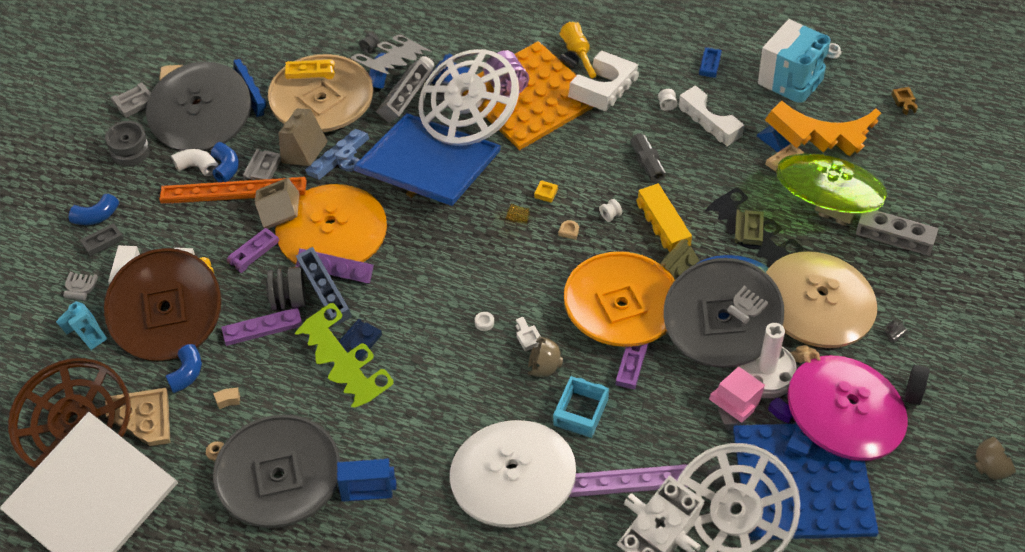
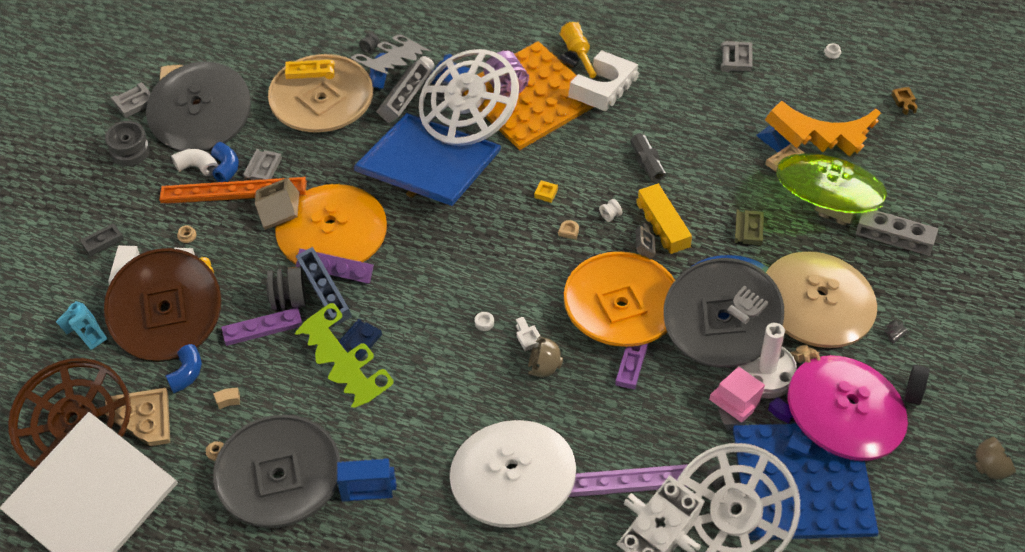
light grey piece [63,272,98,301] -> none
blue cylinder [69,194,119,226] -> none
medium lavender plate [227,228,279,273] -> none
blue plate [233,59,266,117] -> none
dark tan slope [279,108,328,166] -> none
medium blue plate [305,129,369,180] -> none
clear yellow piece [505,204,530,224] -> none
medium azure window [553,376,609,438] -> none
white wheel [658,89,678,111] -> none
olive plate [660,239,700,280] -> none
white arch [679,86,744,146] -> none
blue plate [699,47,722,78] -> none
black piece [705,188,803,268] -> none
medium azure piece [758,19,830,103] -> none
none -> tan plate [177,225,196,243]
none -> dark grey hinge [635,222,656,259]
none -> light grey plate [721,41,752,72]

